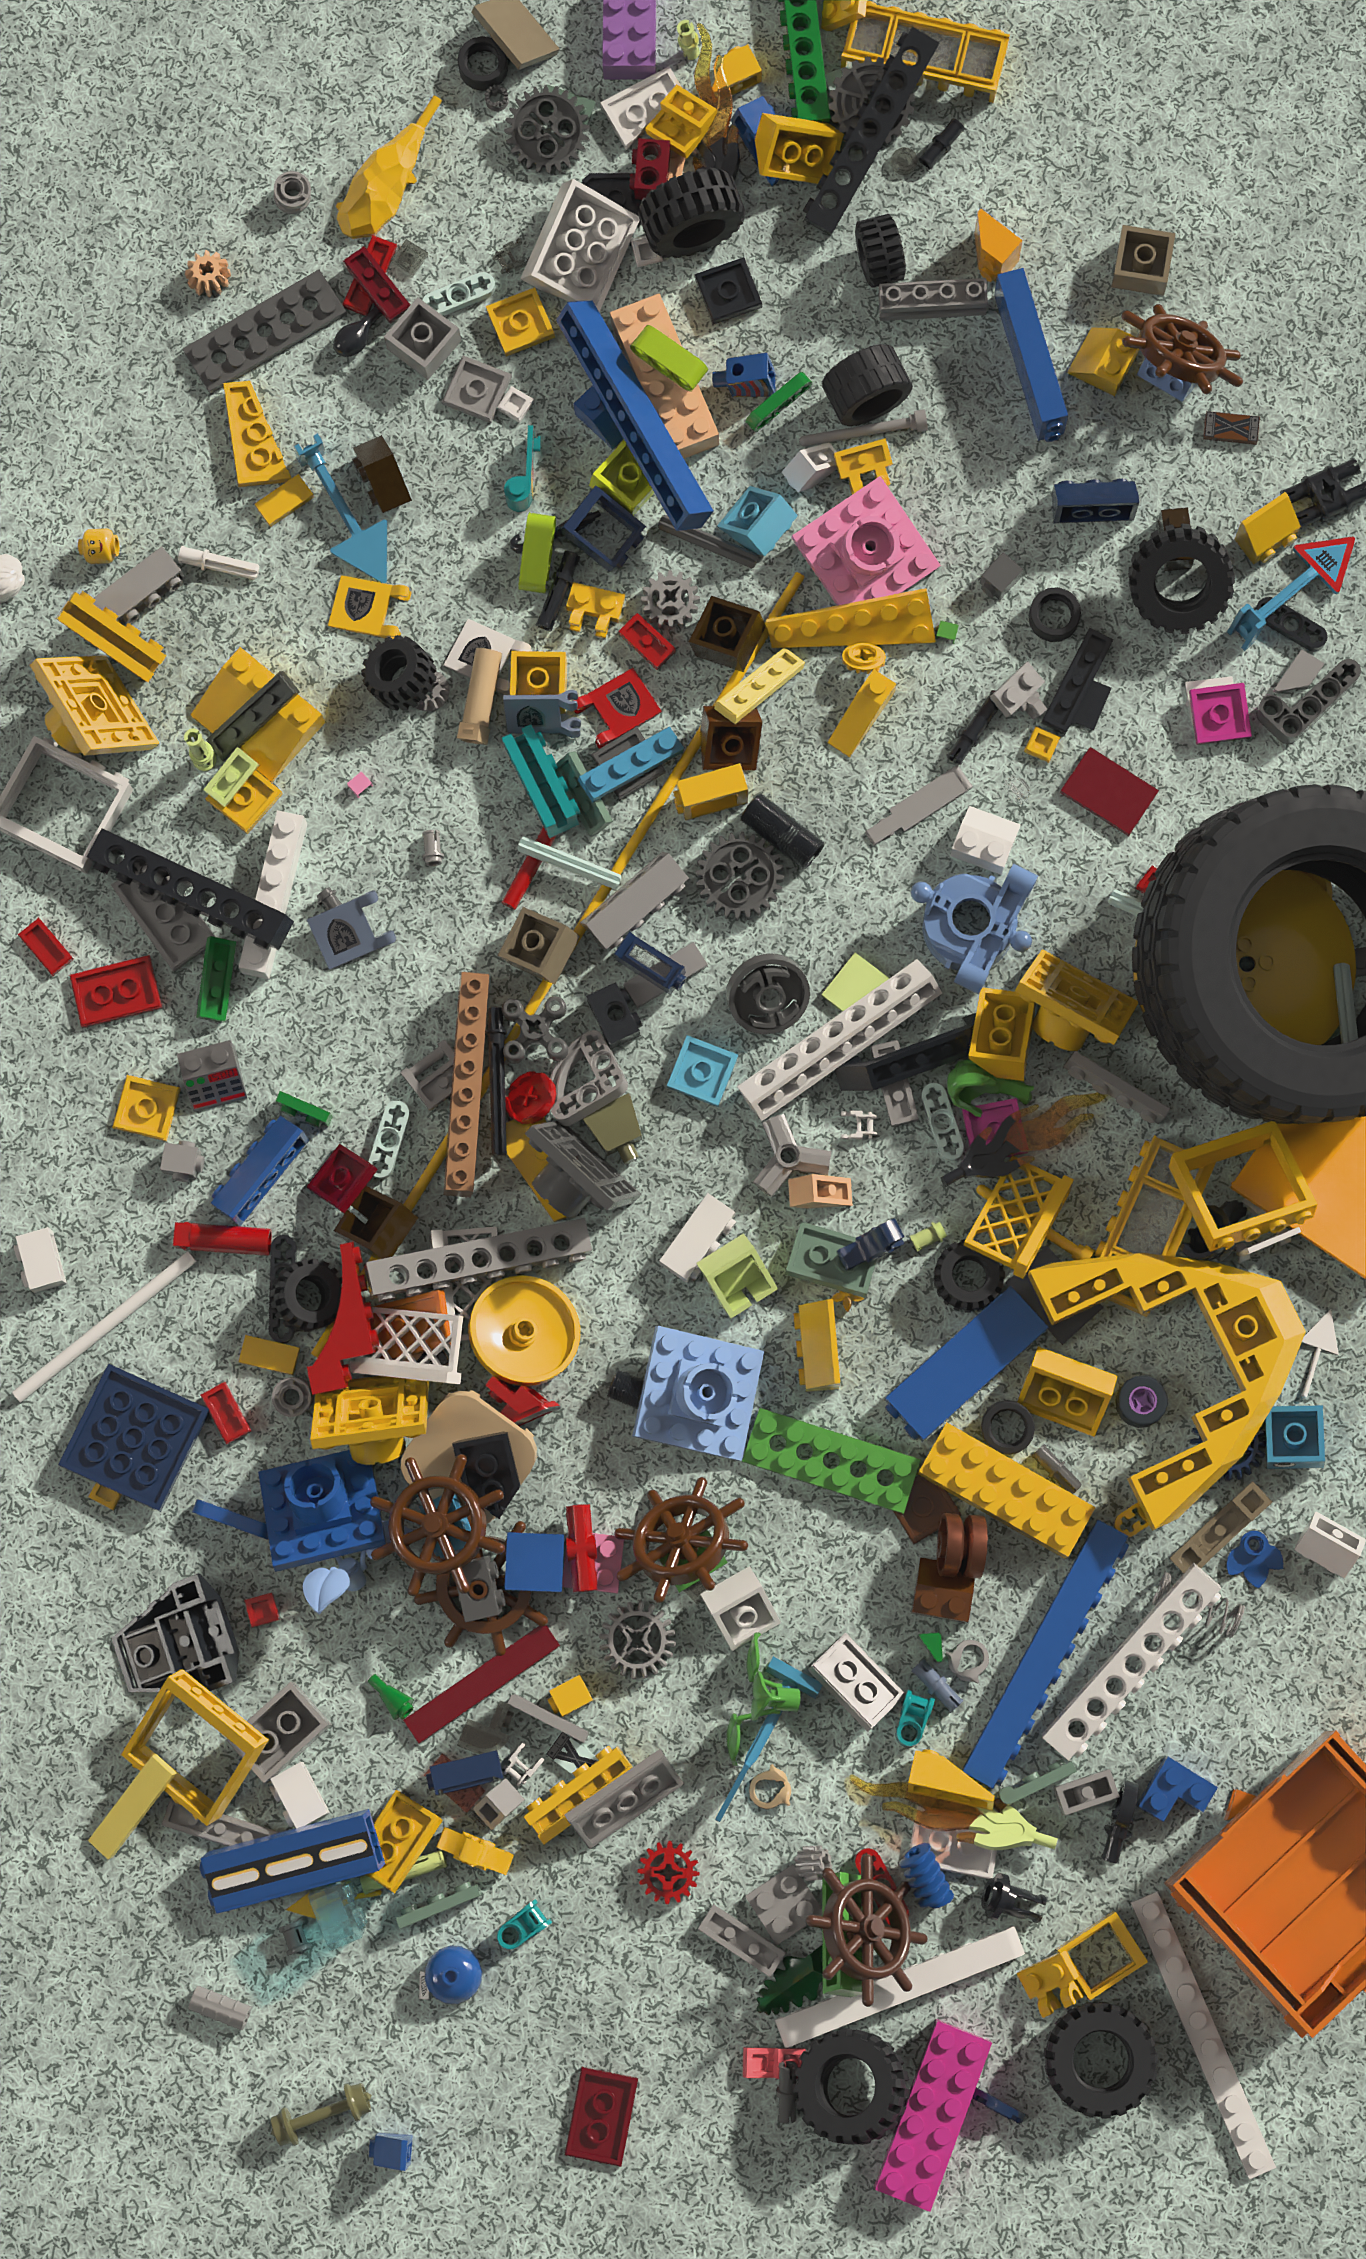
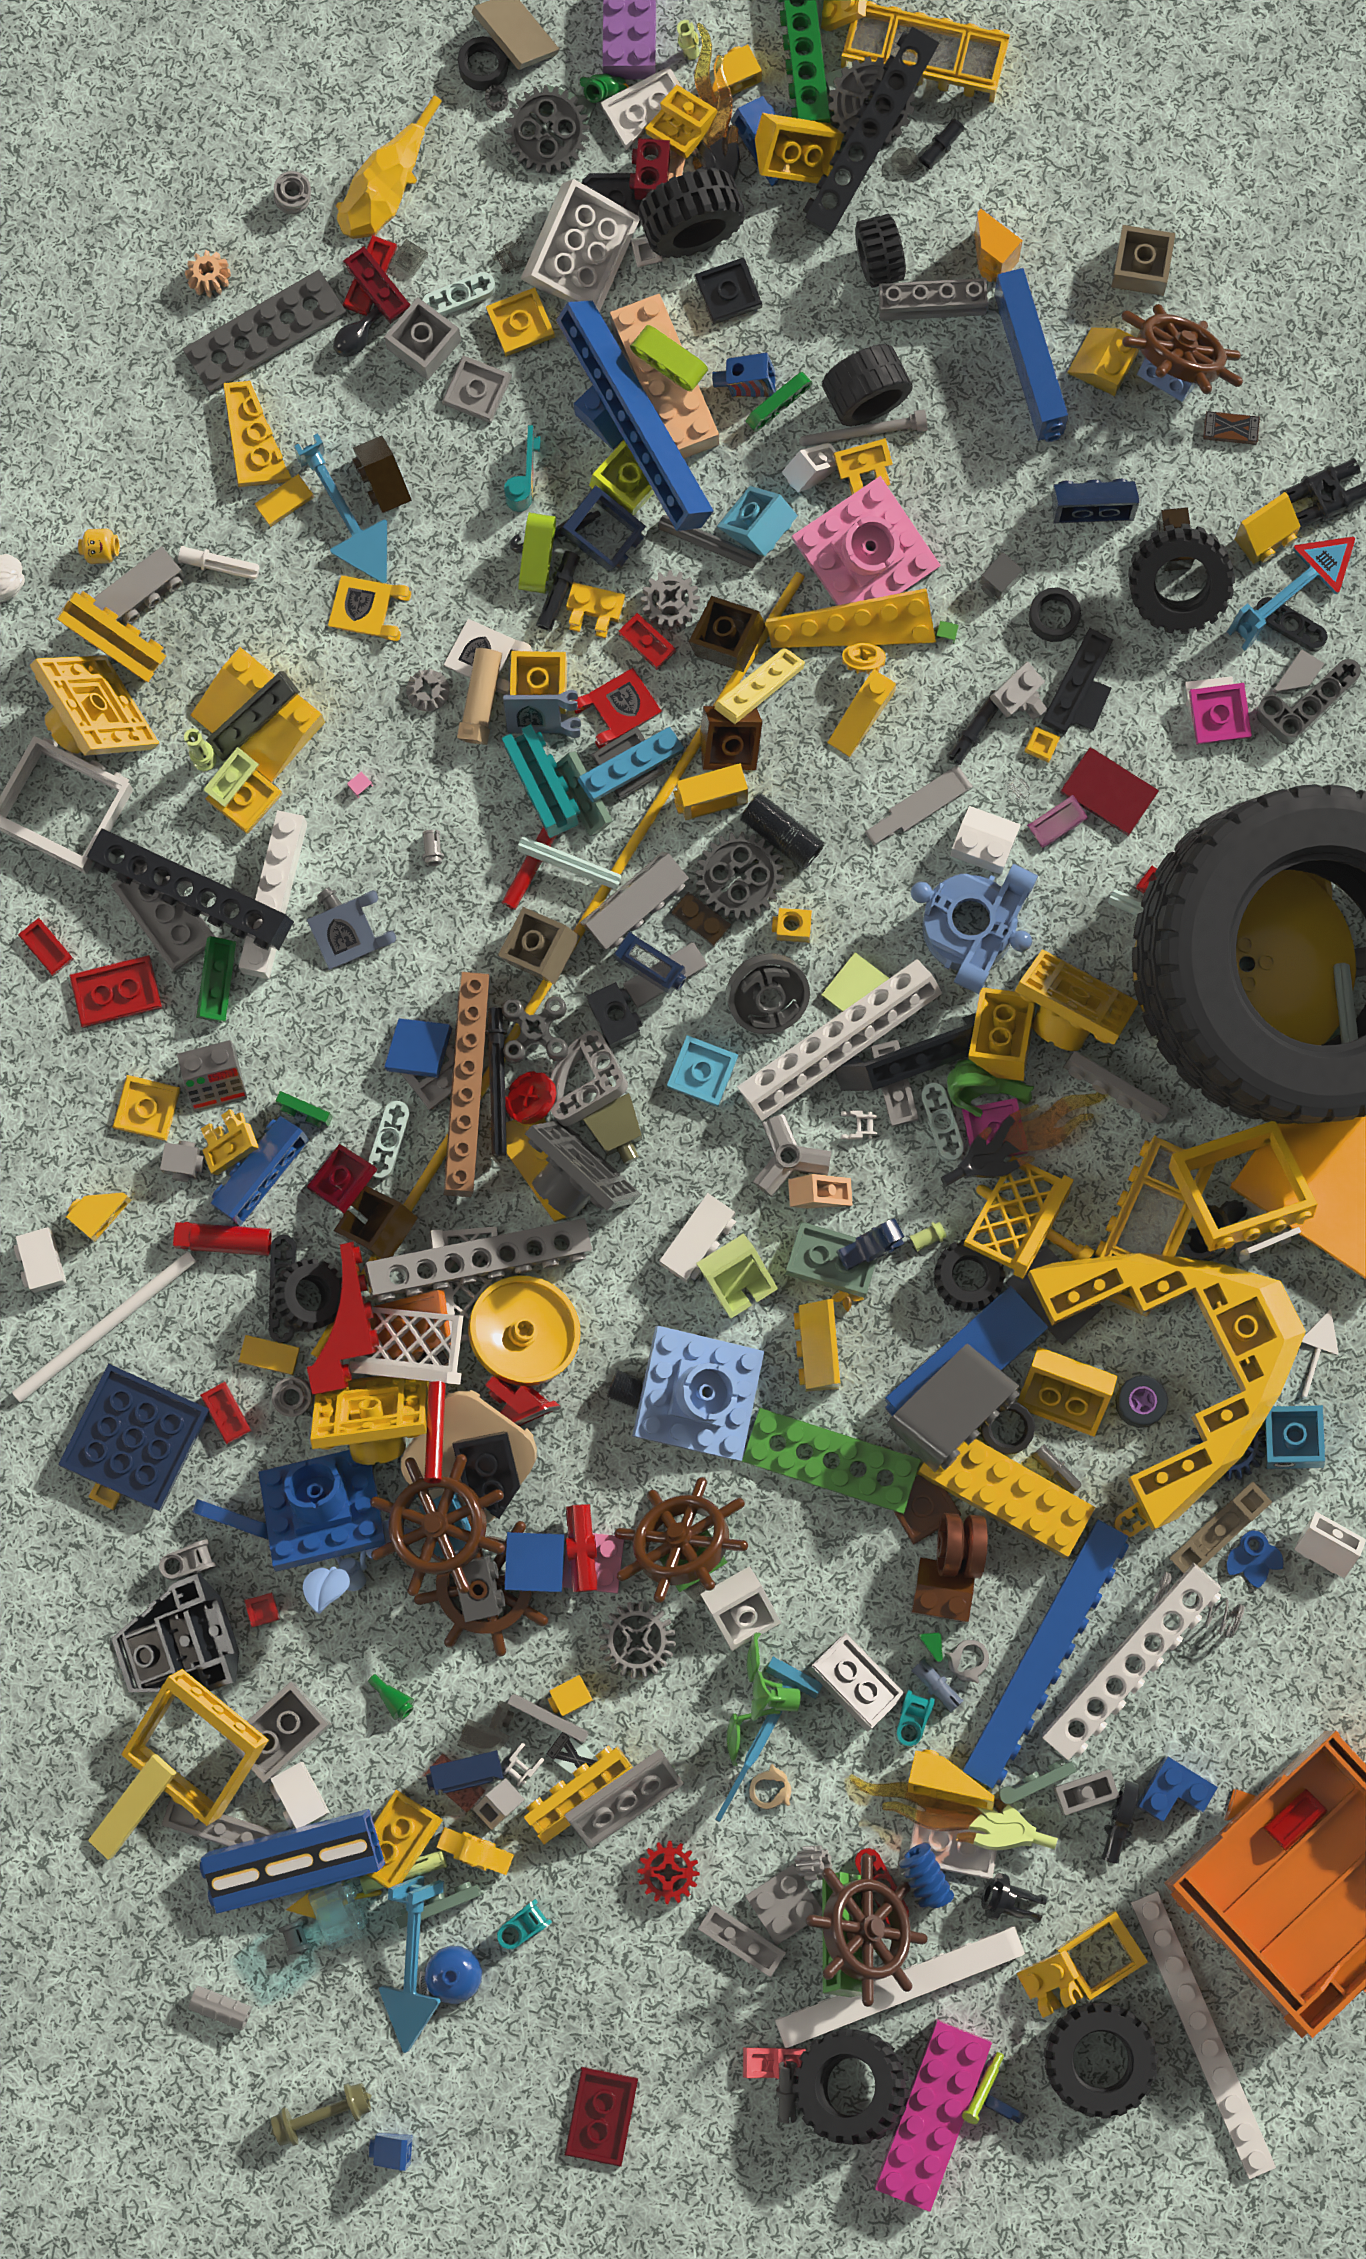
black tyre [361,635,437,711] -> none
dark red tile [403,1625,561,1744] -> none
white tile [497,386,534,423] -> none
dark green plant [756,1944,823,2016] -> none
none -> yellow slope [66,1193,132,1242]
none -> light grey piece [159,1540,217,1581]
none -> yellow plate [201,1109,259,1175]
none -> dark azure piece [379,1876,444,2053]
none -> blue tile [384,1018,452,1078]
none -> red piece [424,1381,446,1484]
none -> green animal [580,73,629,103]
none -> dark brown plate [671,892,731,947]
none -> yellow brick [772,908,812,943]
none -> dark grey windscreen [887,1343,1020,1472]
none -> lime piece [962,2052,1004,2124]
none -> tile [1027,795,1089,849]
none -> red tile [1264,1789,1328,1851]

